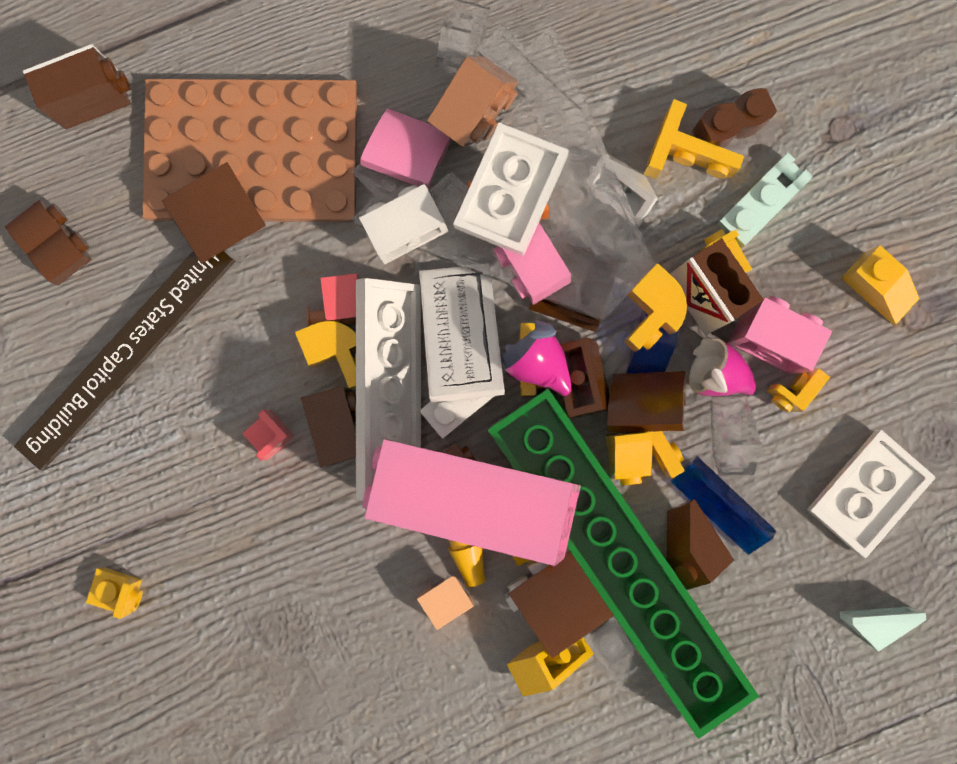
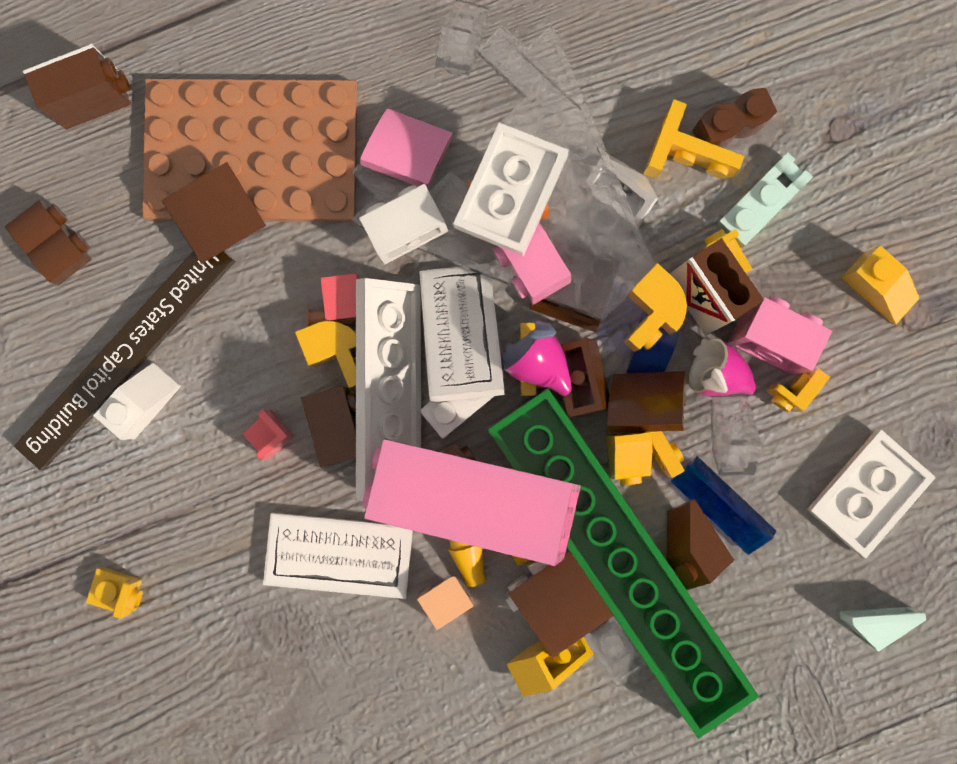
nougat brick [427,57,519,147] -> none
none -> white slope [93,363,181,440]
none -> white tile [263,512,413,599]

